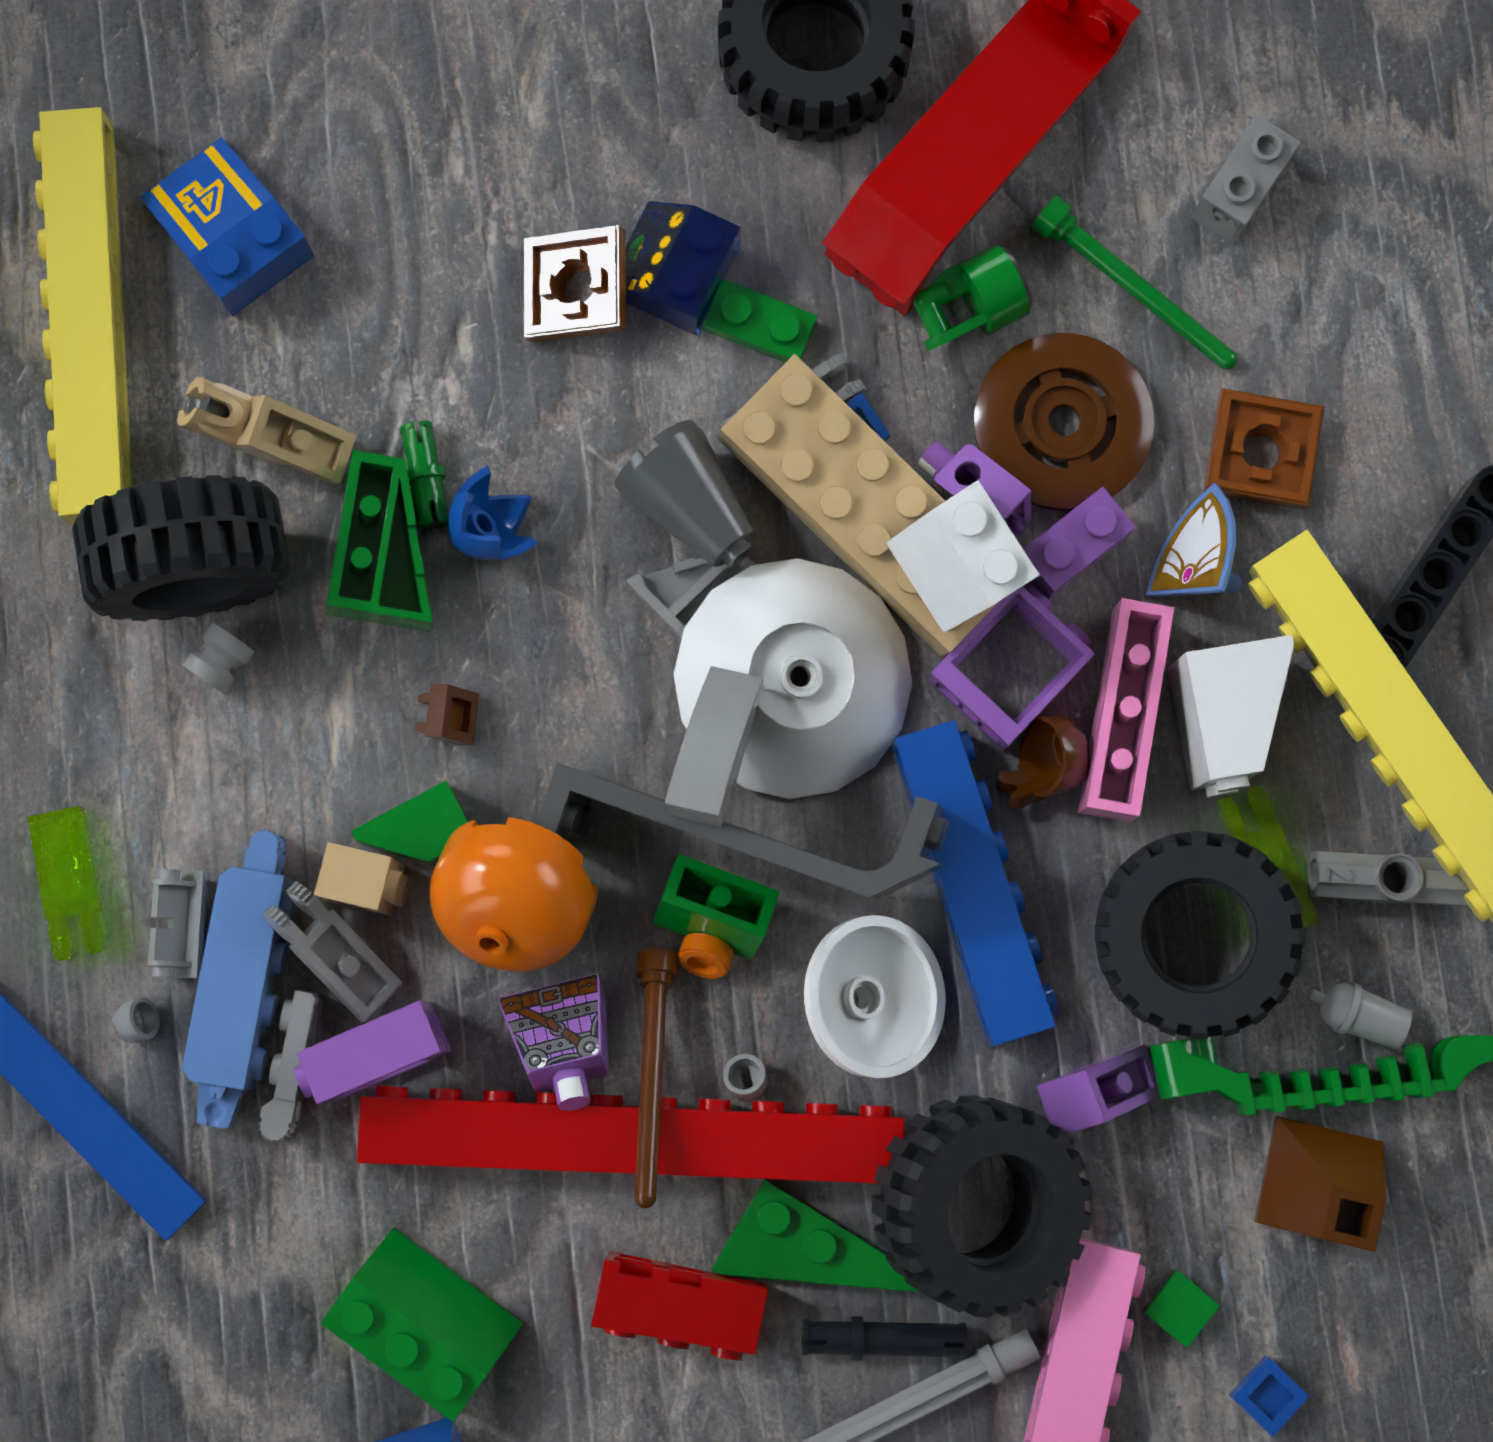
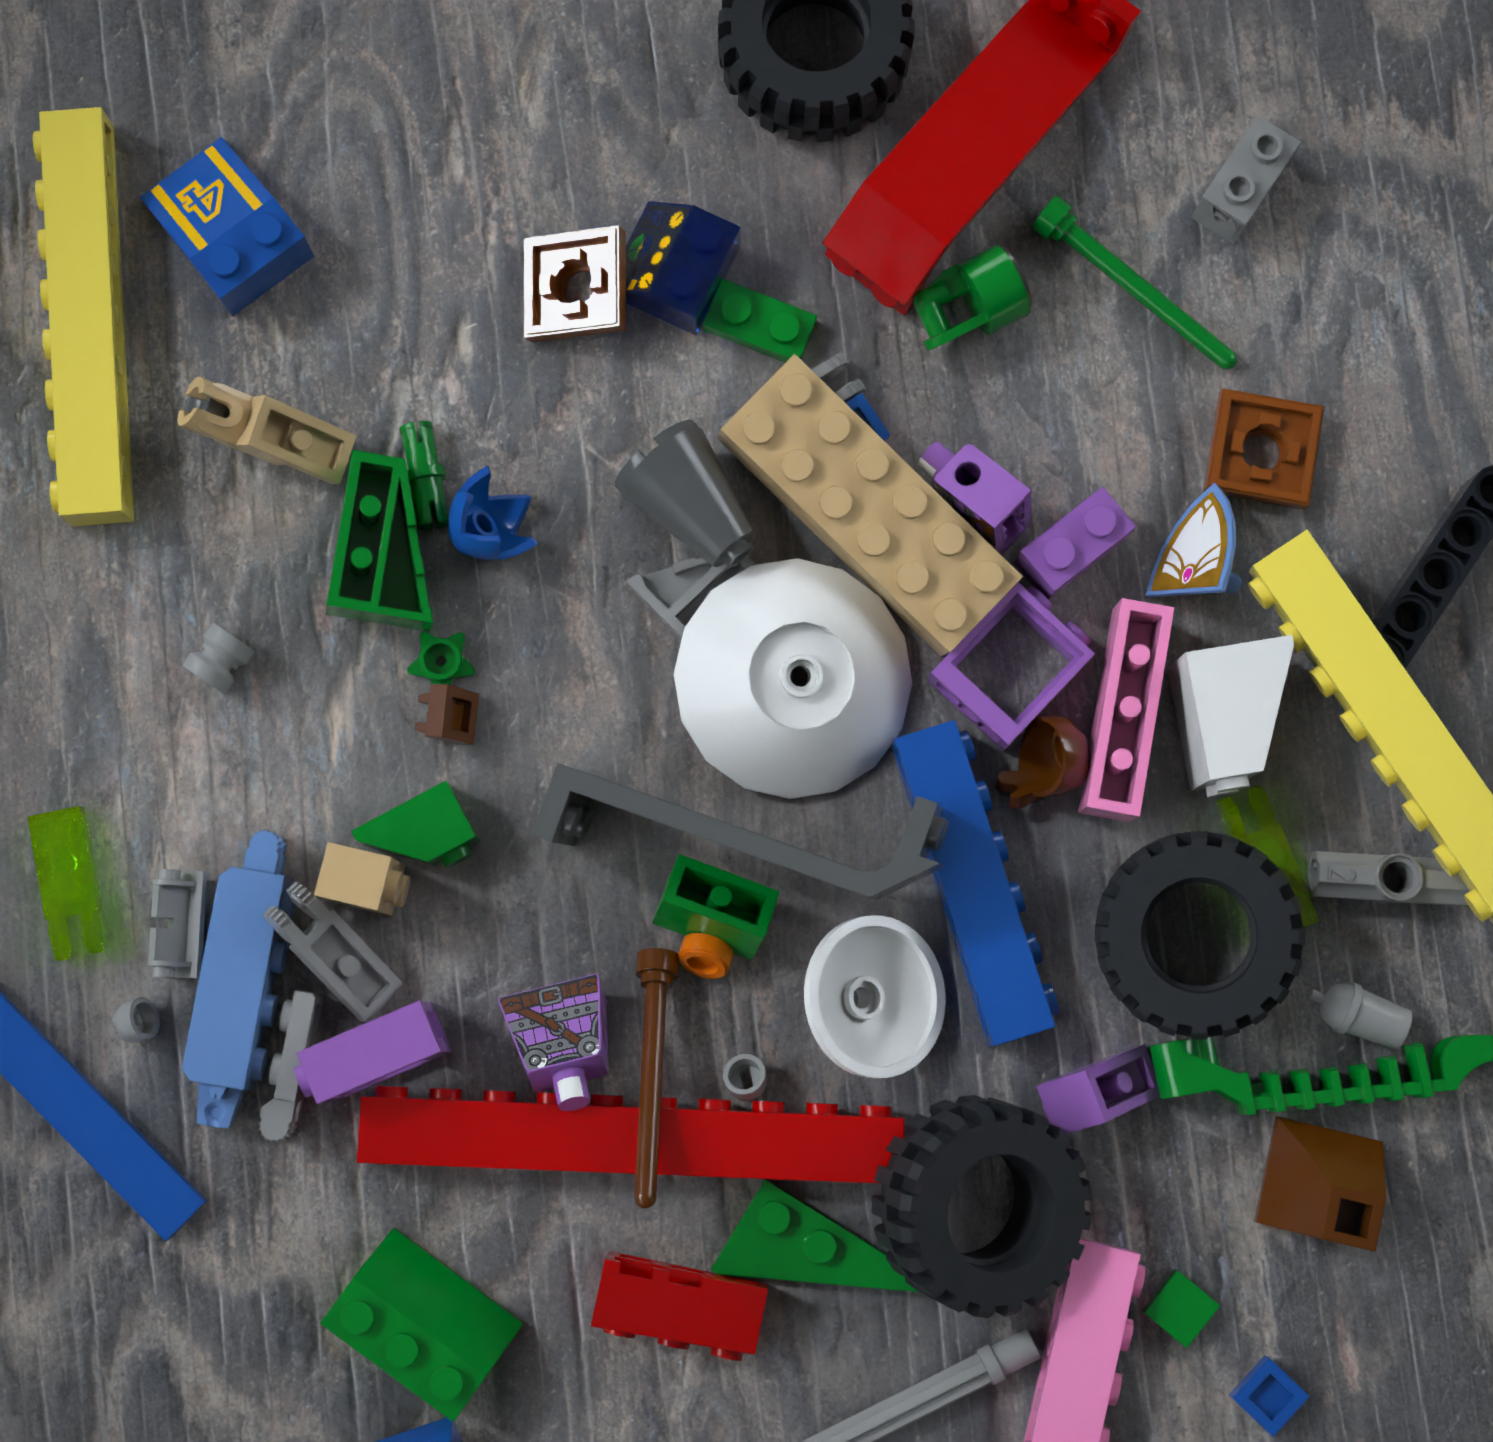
black tyre [72,475,291,621] -> none
orange cylinder [430,817,598,972] -> none
light grey slope [664,666,764,827] -> none
black pin [801,1316,967,1361] -> none
white slope [886,480,1039,633] -> none
reddish brown piece [973,333,1154,511] -> none
none -> green plate [407,632,475,685]

